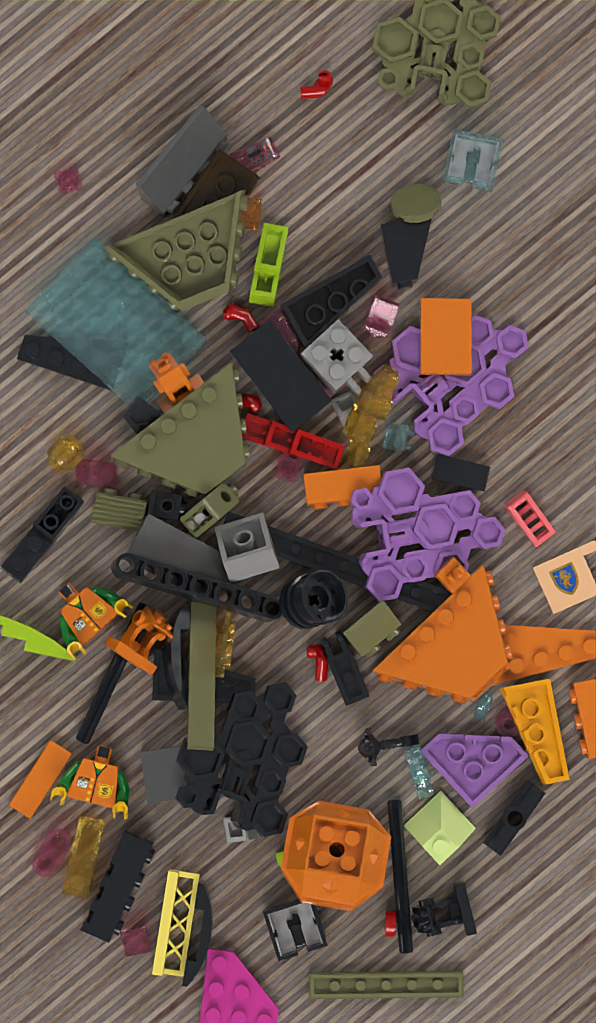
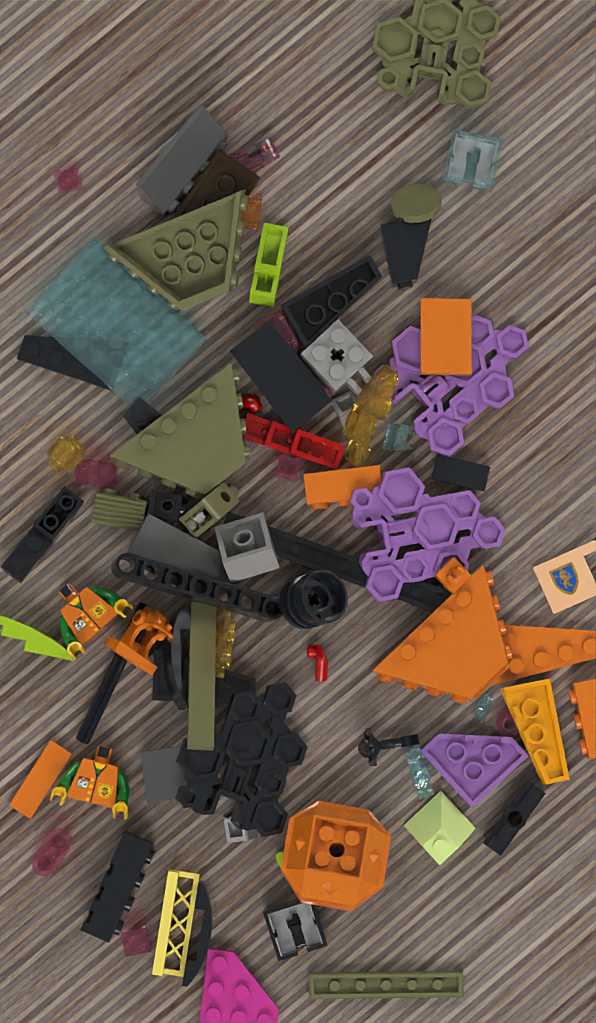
clear yellow slope [62,815,106,899] -> none
orange tile [148,352,204,414] -> none
red arm [223,304,259,333] -> none
red arm [300,70,333,99] -> none
black hinge [321,631,369,706] -> none
olive slope [342,600,402,658] -> none
clear pink bracket [363,295,400,338] -> none
red tile [385,911,396,937] -> none
black axle [388,799,413,954] -> none
black tile [412,881,477,937] -> none
coral slope [503,490,556,547] -> none

